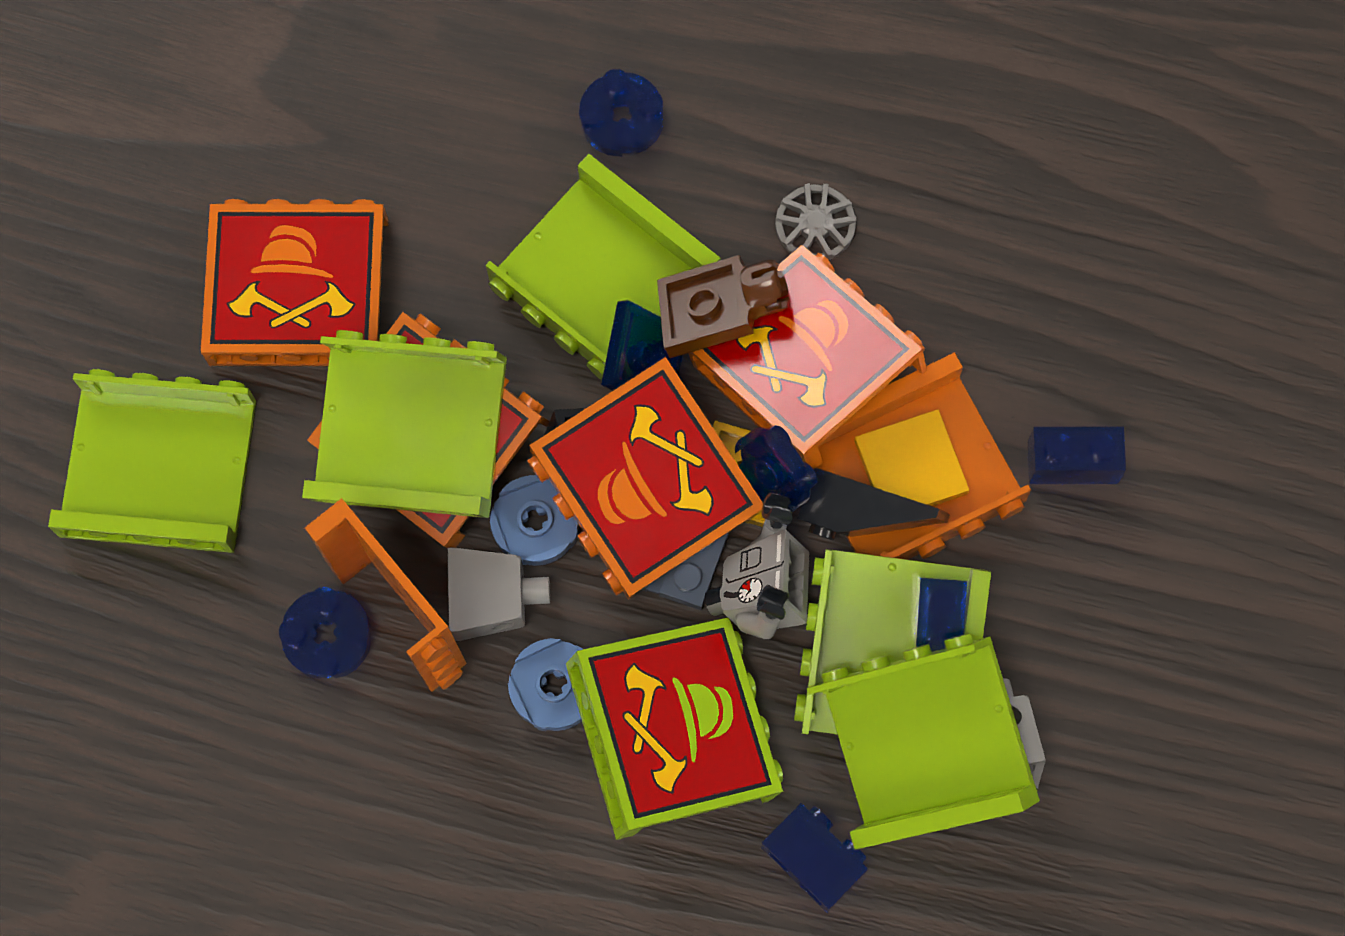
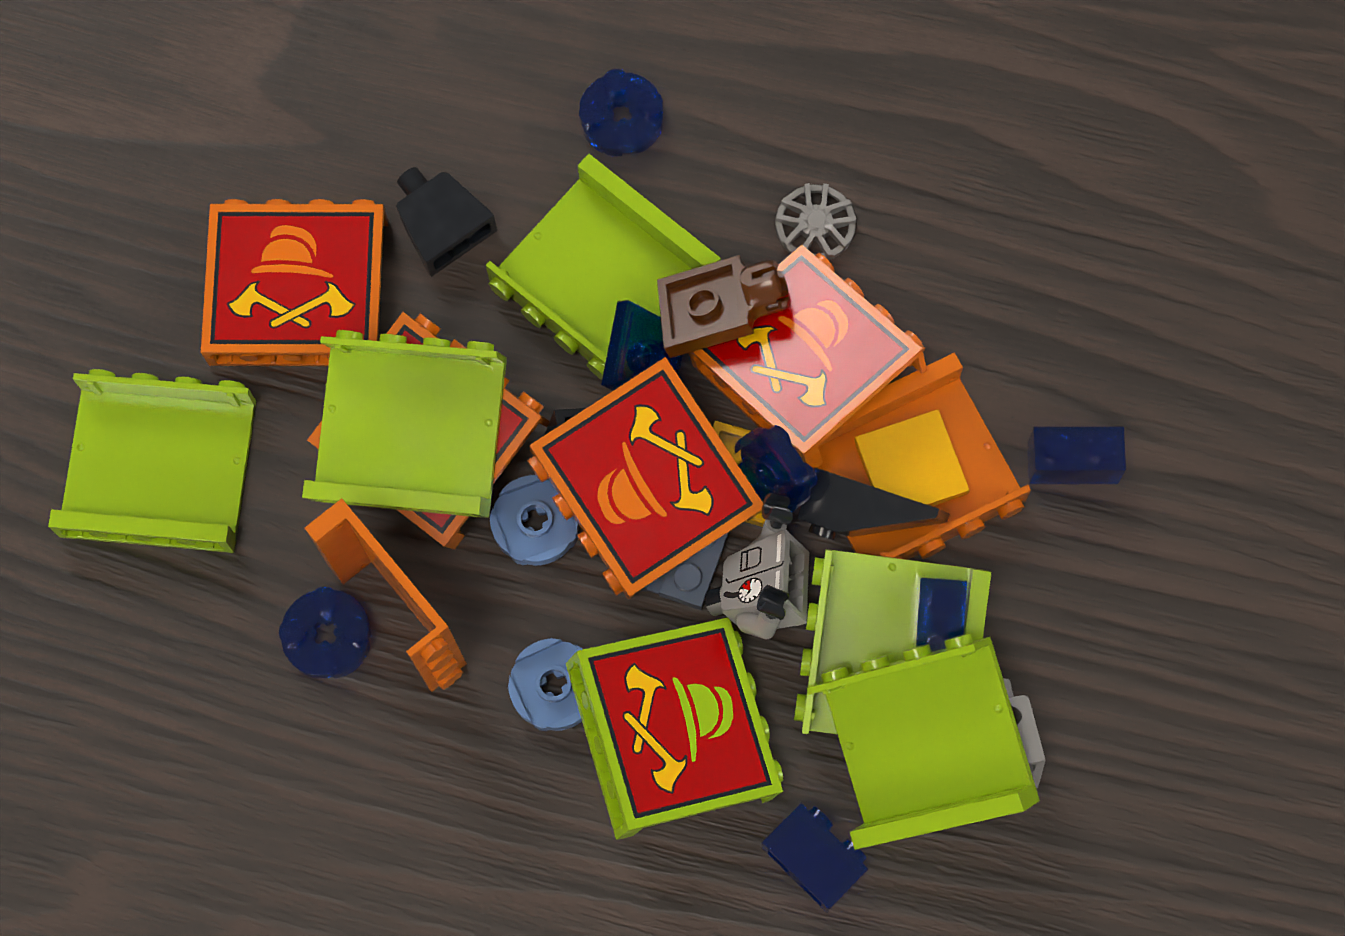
light grey torso [448,547,550,641] -> none
none -> black torso [396,167,497,277]

